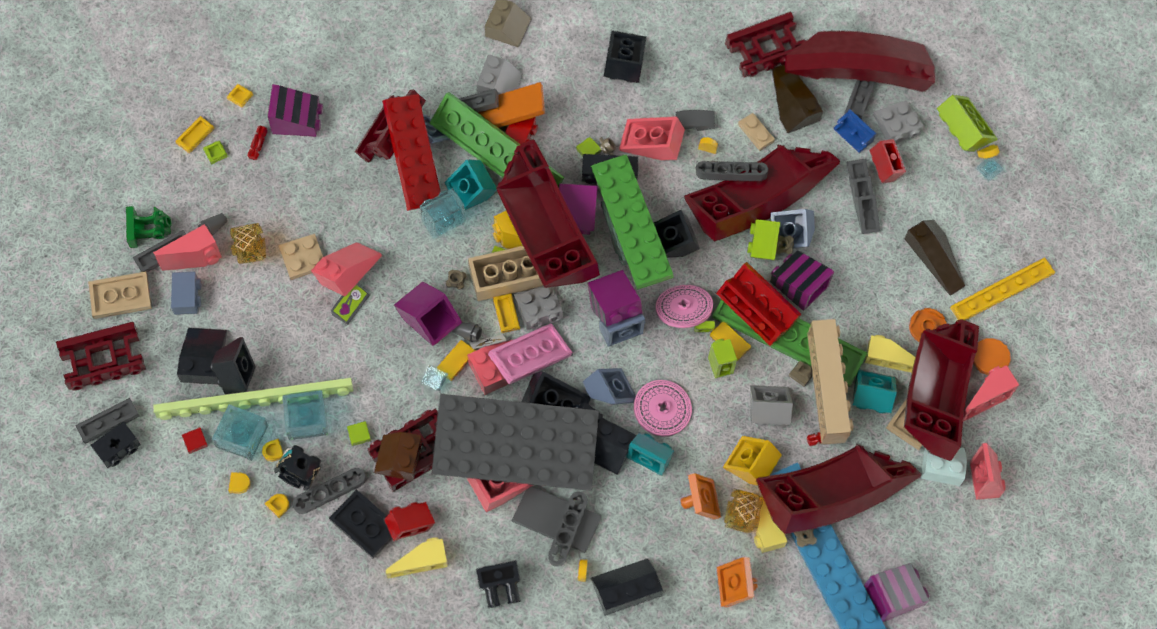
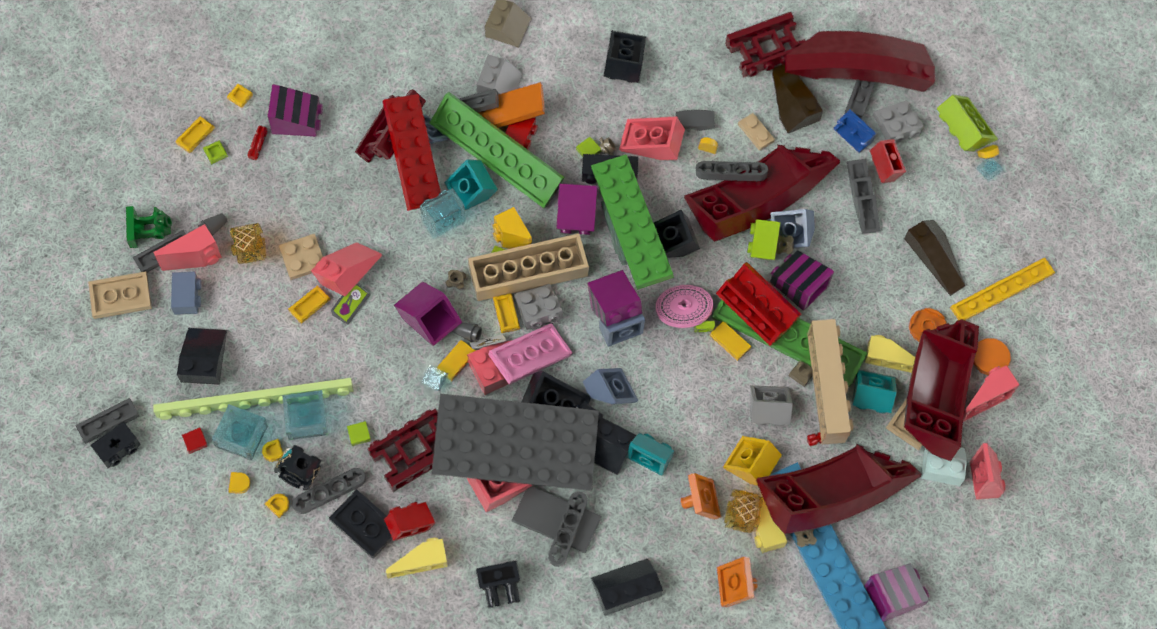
dark red fence [56,321,146,391] -> none
black slope [211,337,256,395] -> none
reddish brown slope [374,432,422,481] -> none
dark red slope [496,139,600,288] -> none
yellow tile [578,559,587,582] -> none
bright pink piece [634,380,692,437] -> none
lime brick [708,339,737,378] -> none
none -> yellow tile [288,285,330,324]

